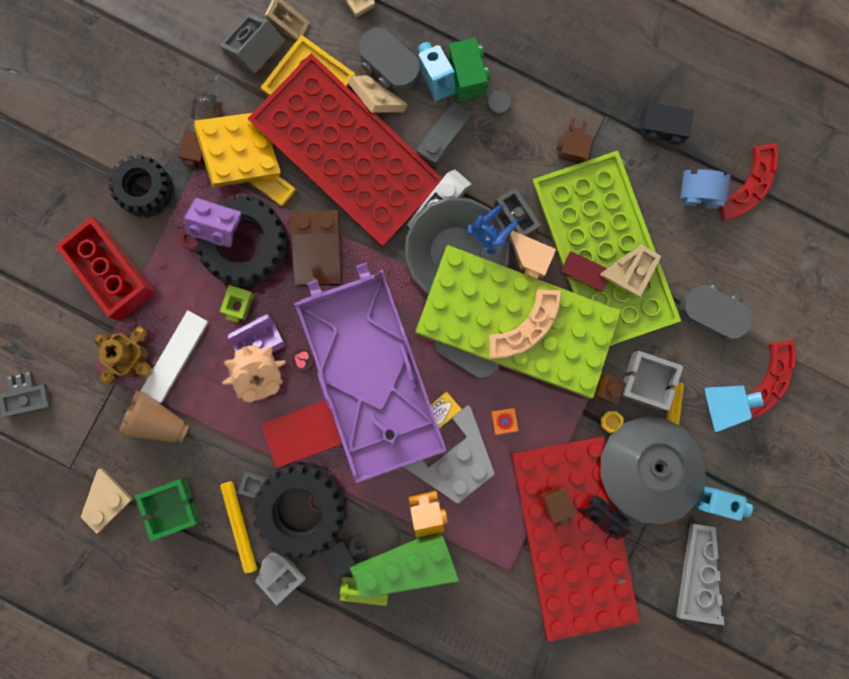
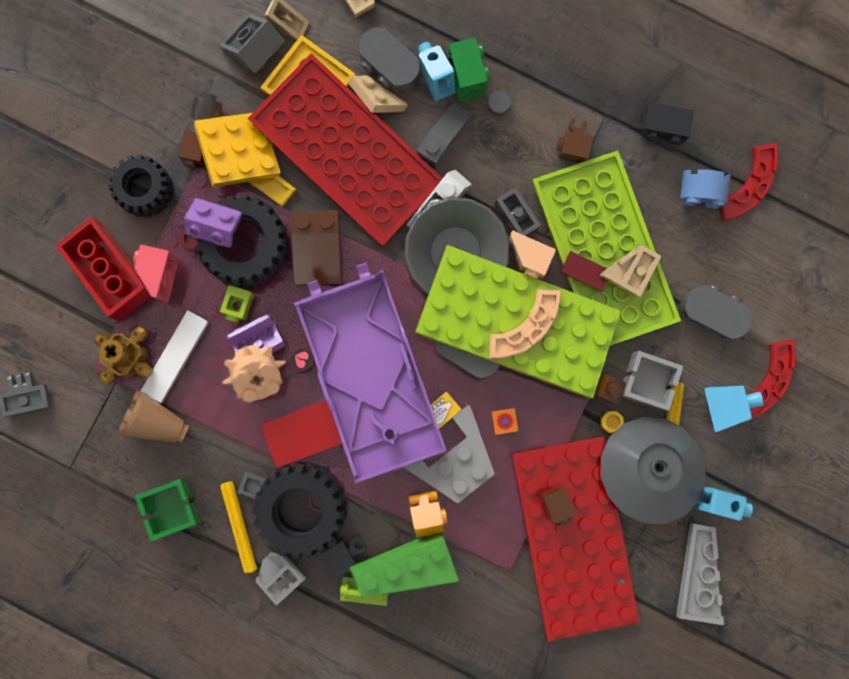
tan wing [81,468,133,534] -> none
blue piece [468,205,518,254] -> none
black hinge [581,495,632,540] -> none
none -> coral slope [133,244,180,303]

